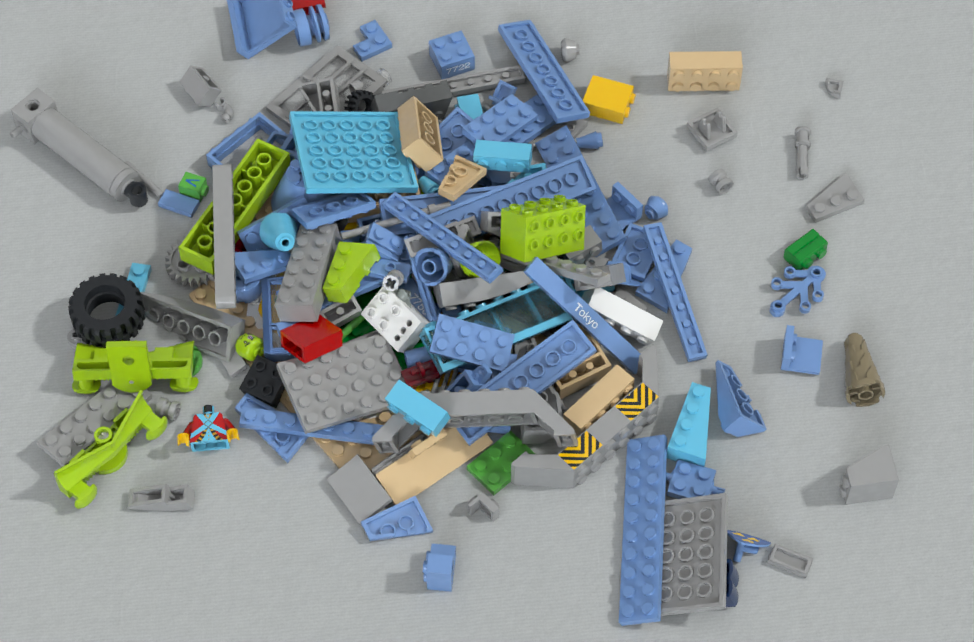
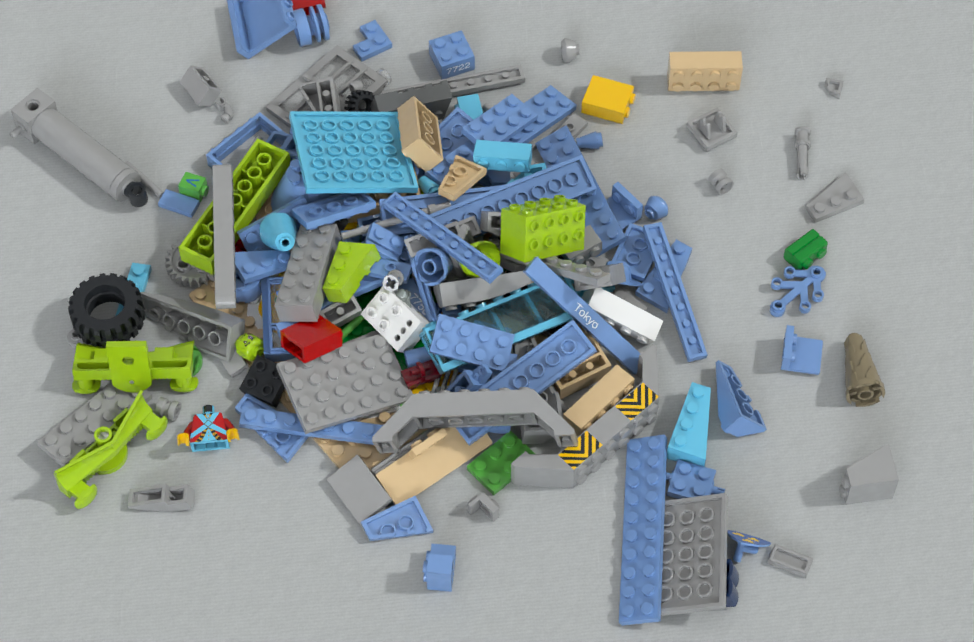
medium azure brick [385,380,450,437] -> none
medium blue bracket [488,80,517,105] -> none
medium blue plate [498,20,590,124] -> none

